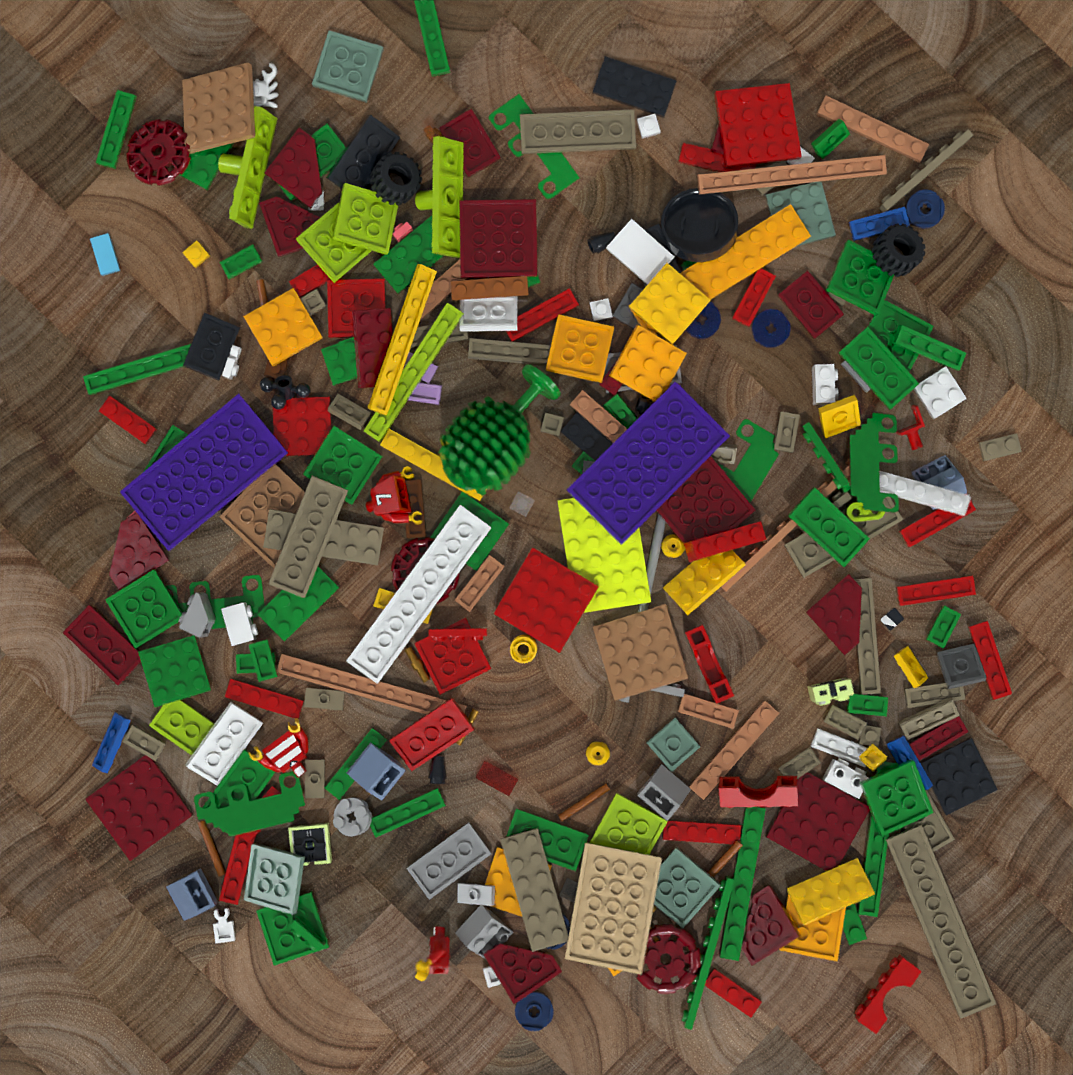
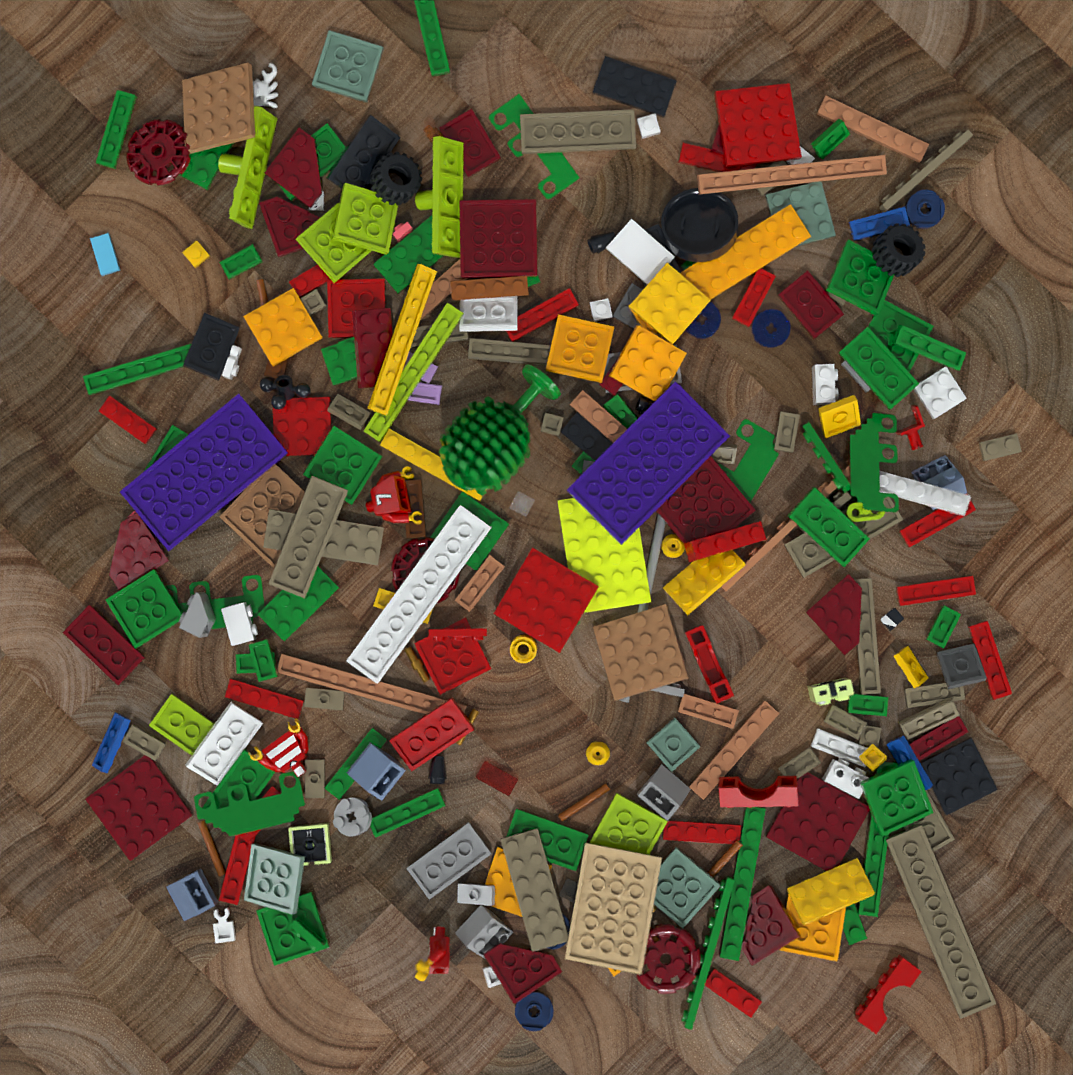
green plate [138,635,211,708] -> none

